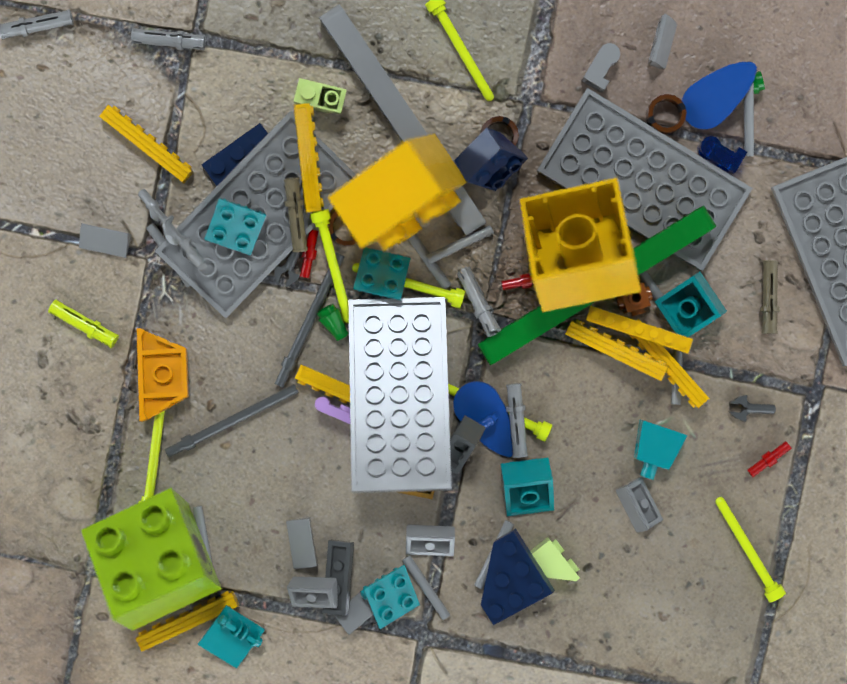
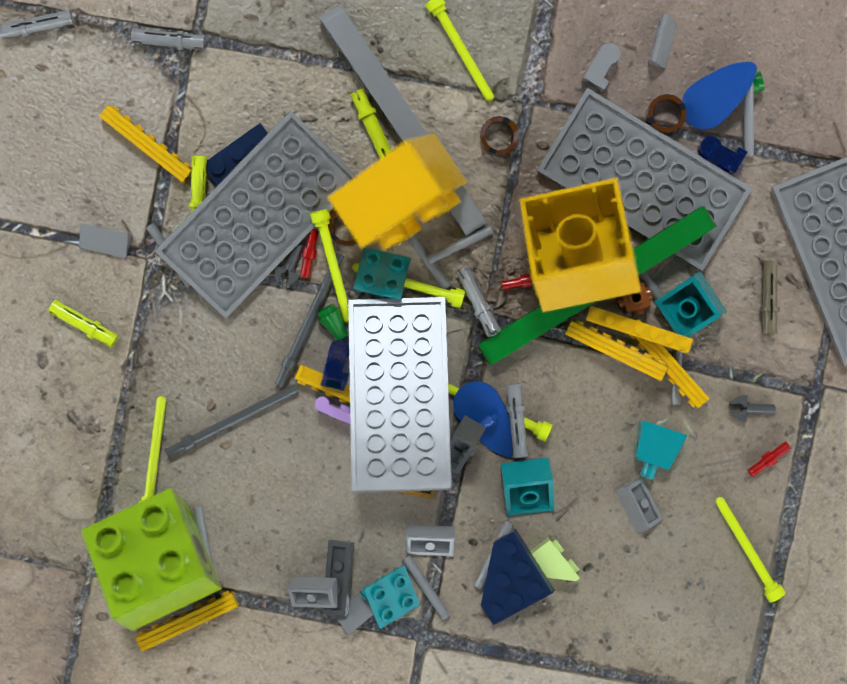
light orange wing [137,328,189,422] -> none
light grey piece [138,189,207,270] -> none
teal hinge [198,605,265,668] -> none
teal hinge [204,198,266,256] -> none
dark tan pin [284,177,308,252] -> none
light grey slope [286,517,318,569] -> none
yellowish green slope [293,78,347,114] -> none
yellow piece [293,103,324,213] -> none
dark blue slope [454,127,528,191] -> none
none -> neon yellow pin [189,156,207,212]
none -> clear blue leg [320,340,349,391]
none -> neon yellow pin [350,88,392,159]

